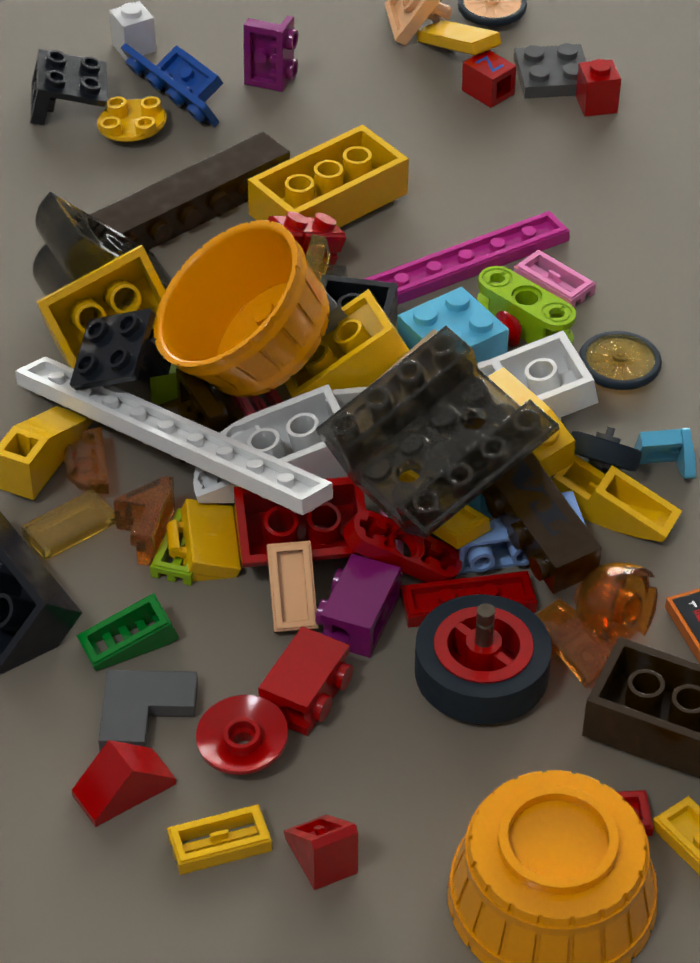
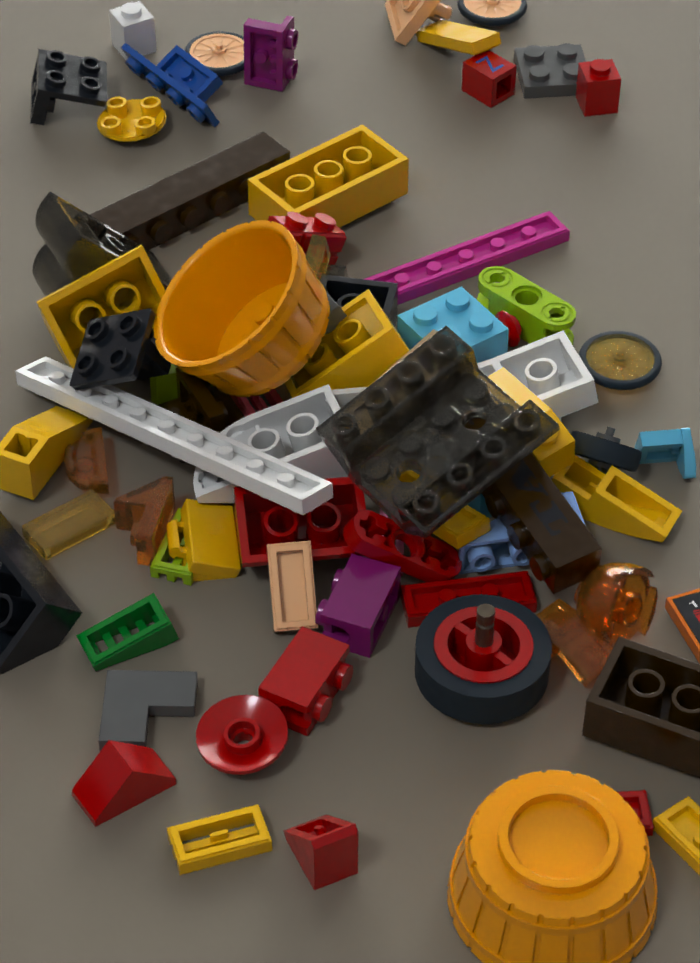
bright pink tile [514,250,596,308] -> none
none -> light nougat wheel [184,31,244,76]

